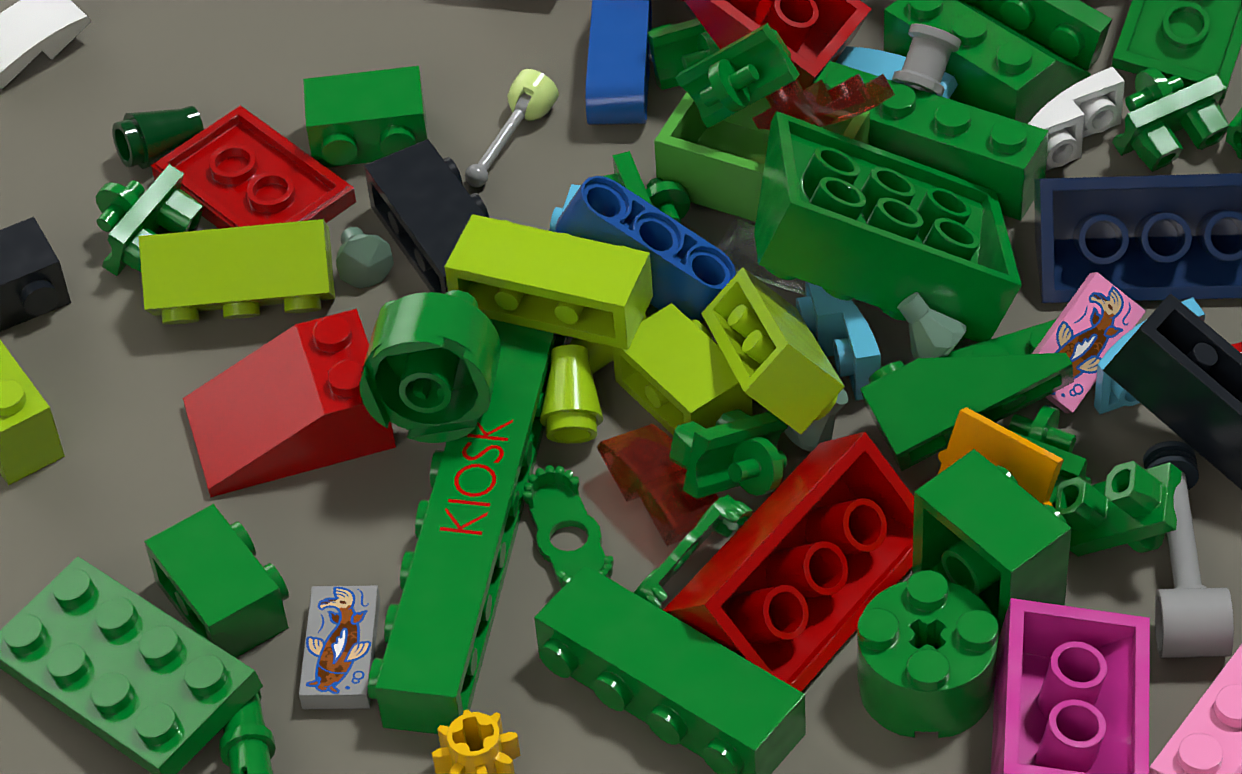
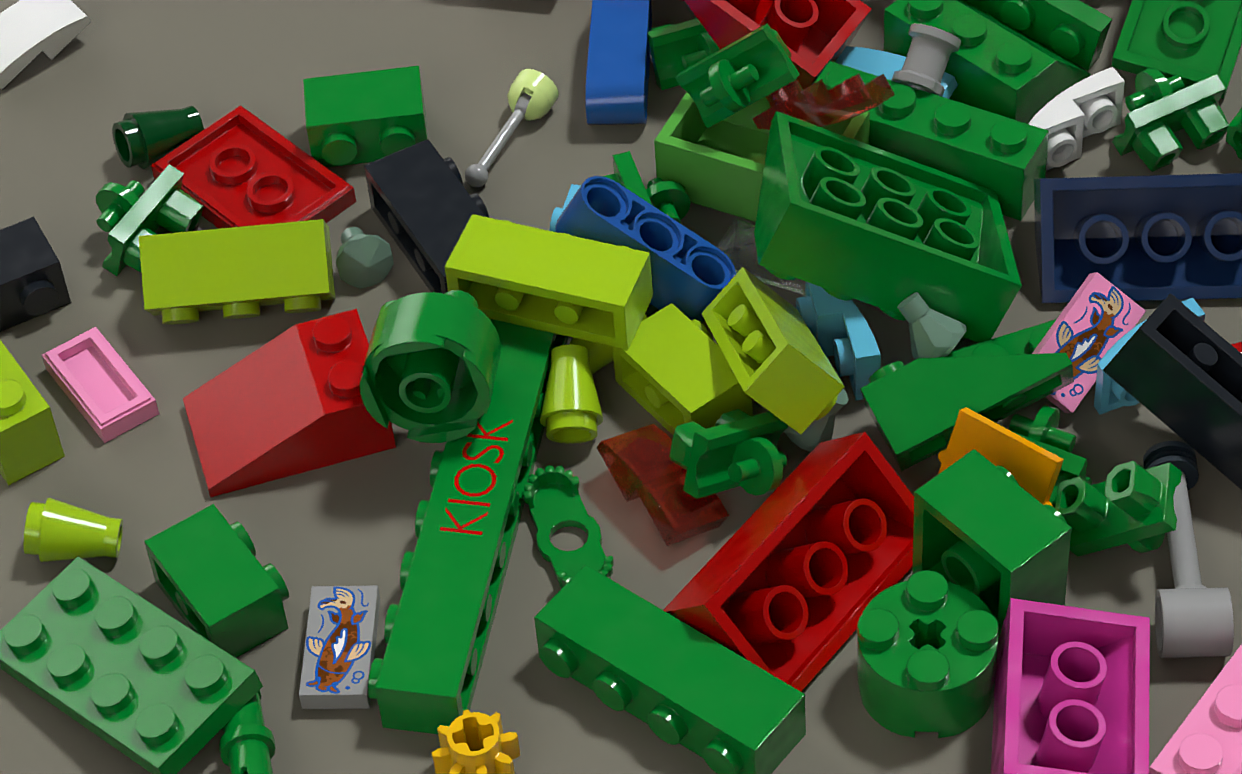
green piece [634,494,753,609] -> none
none -> lime cone [23,498,123,562]
none -> bright pink tile [42,327,159,443]

